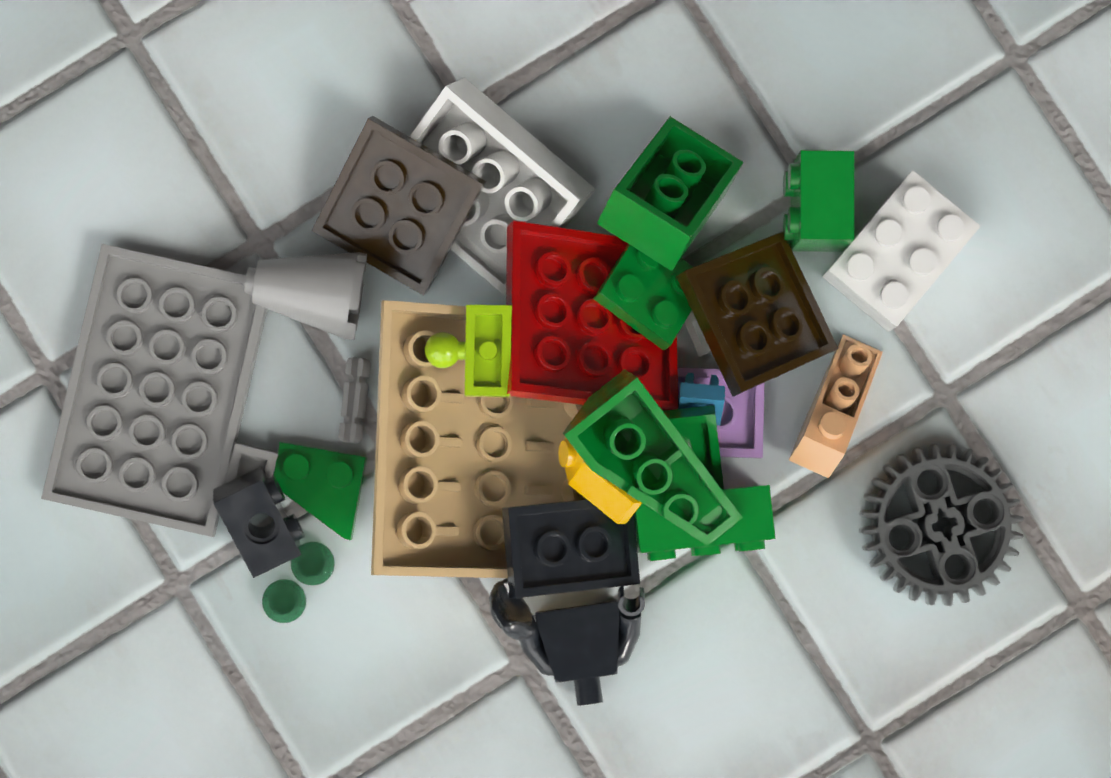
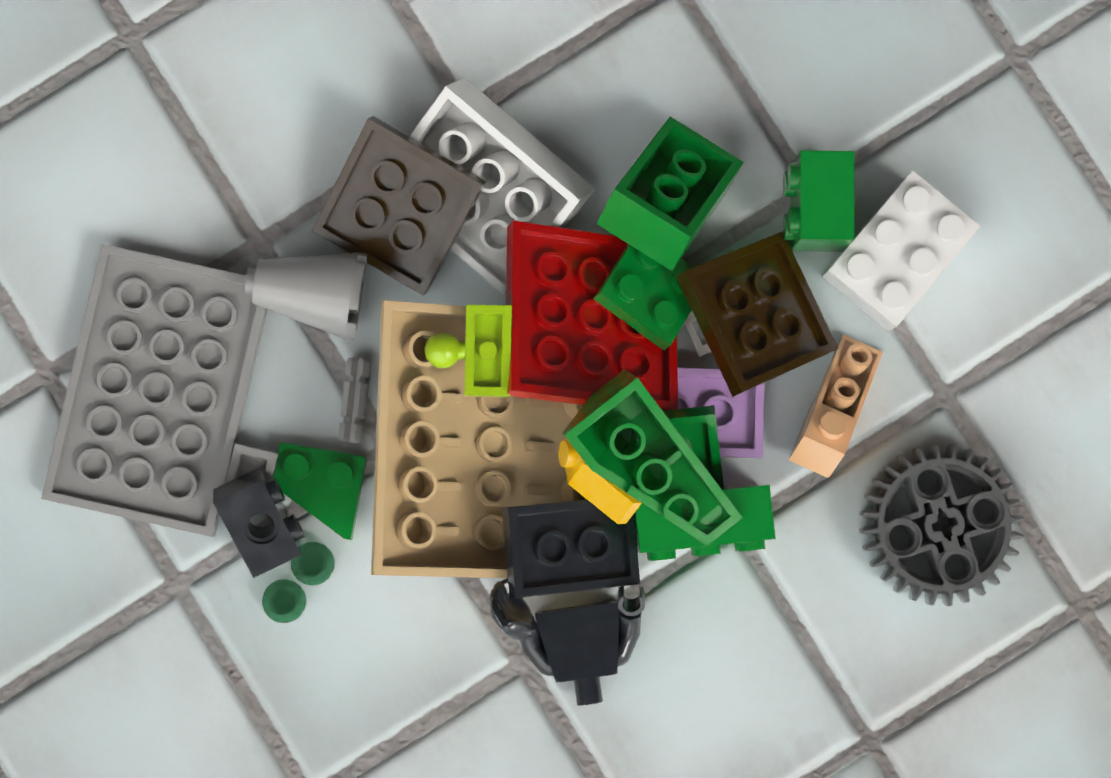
dark azure tile [678,373,725,425] -> none

